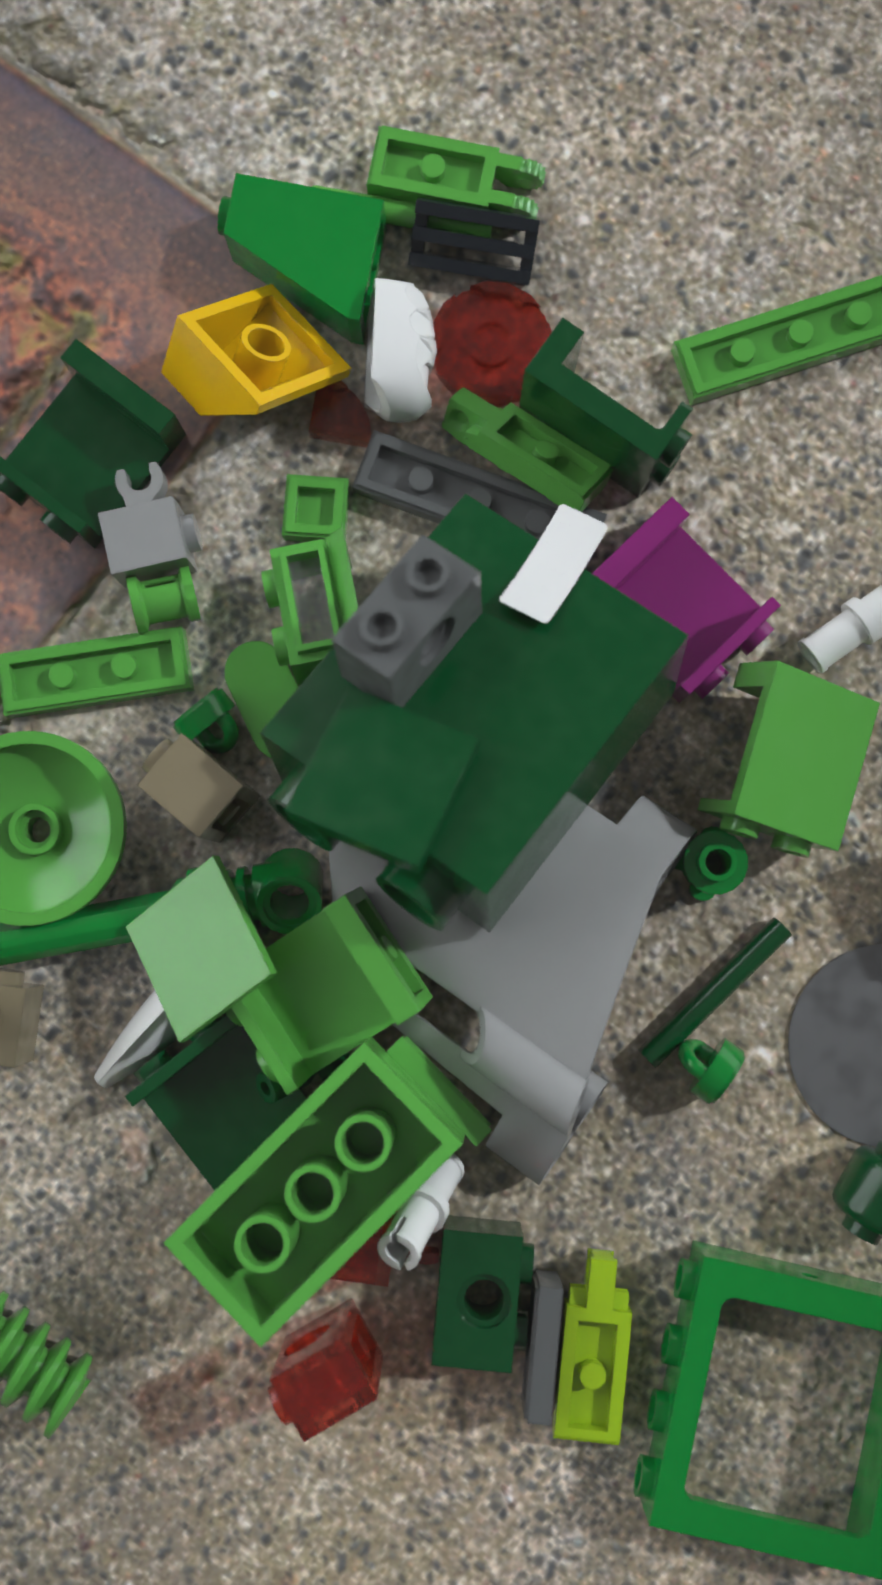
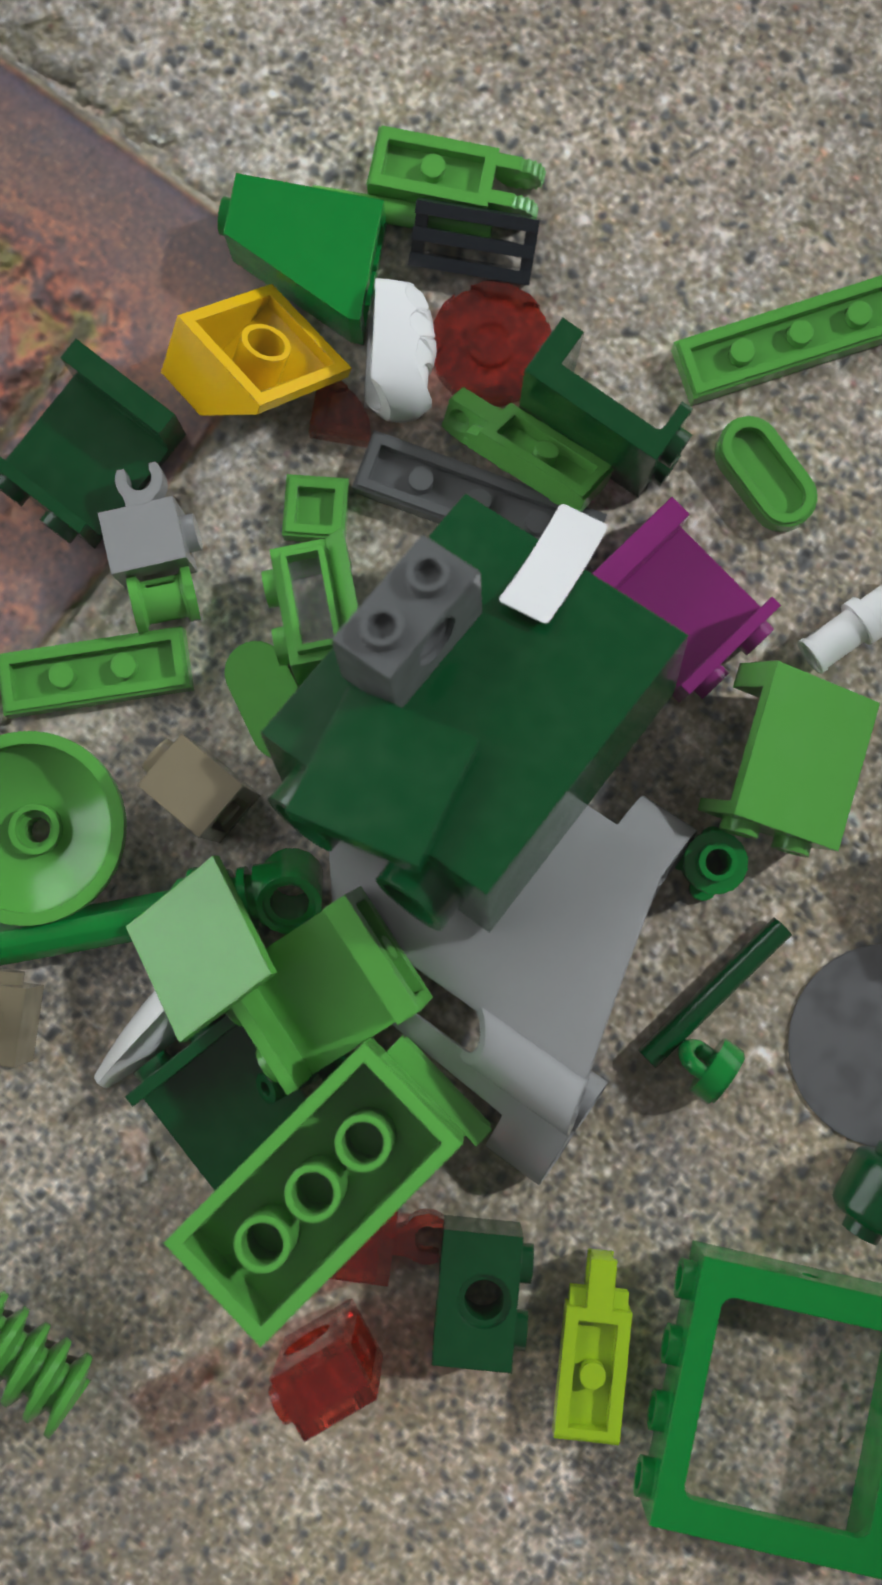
green tile [173,688,239,754] -> none
white pin [378,1154,465,1270] -> none
dark grey tile [521,1269,564,1426] -> none
none -> bright green tile [714,416,818,532]

